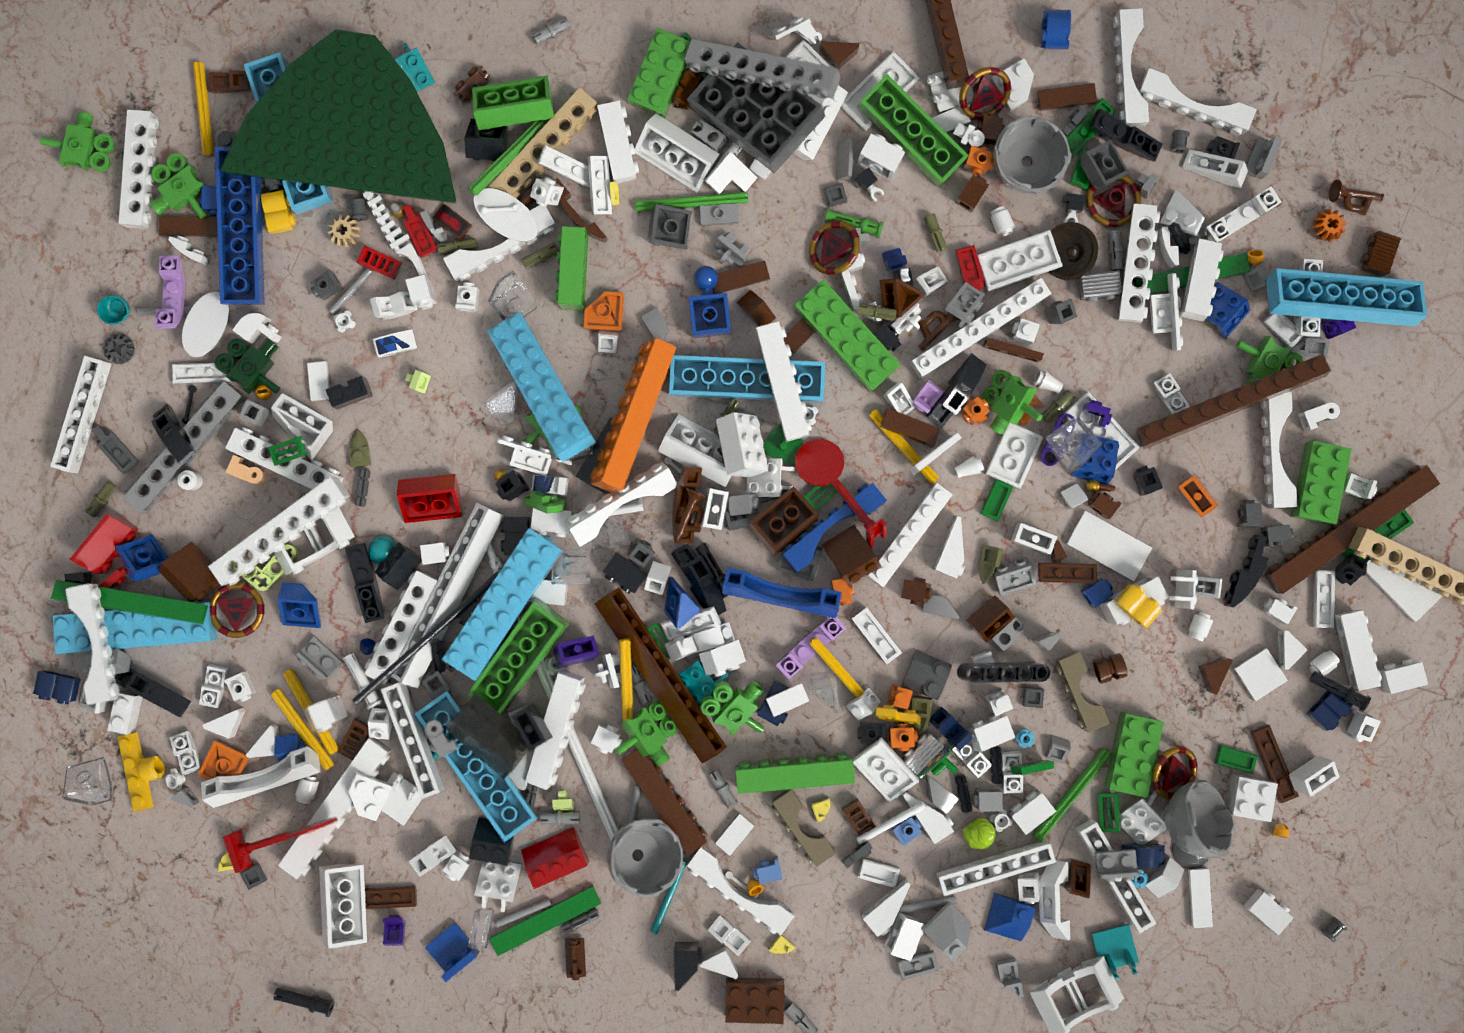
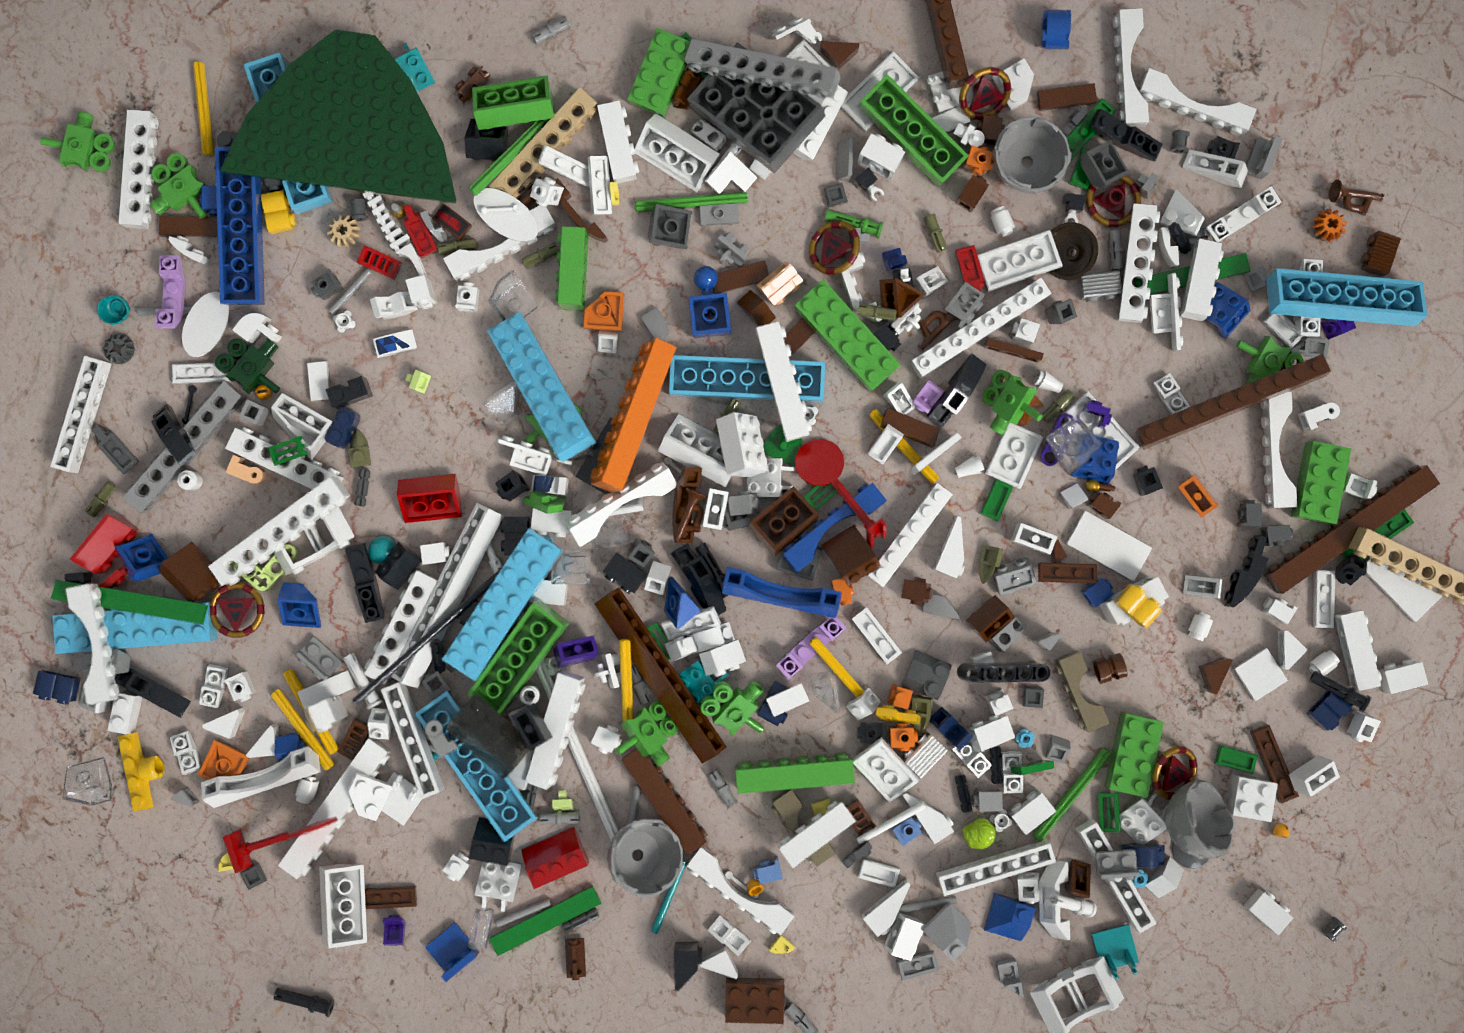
white plate [165,768,185,791] -> none
reddish brown slope [209,70,250,93] -> none
clear blue hinge [359,638,375,655] -> none
white brick [409,835,456,877] -> none
piece [494,467,523,481] -> none
white tile [715,813,754,856] -> none
green shield [917,740,958,777] -> none
light grey slope [926,775,958,814] -> none
orange brick [960,396,990,425] -> none
white plate [1169,569,1198,609] -> none
white tile [1188,868,1213,928] -> none
light orange hinge [1248,249,1264,266] -> none
none -> white sticker [297,670,356,710]
none -> dark blue brick [325,407,360,449]
none -> white brick [520,685,541,705]
none -> light nougat brick [756,261,803,306]
none -> white brick [778,801,856,868]
none -> white tile [867,424,904,465]
none -> white pin [1048,893,1097,917]

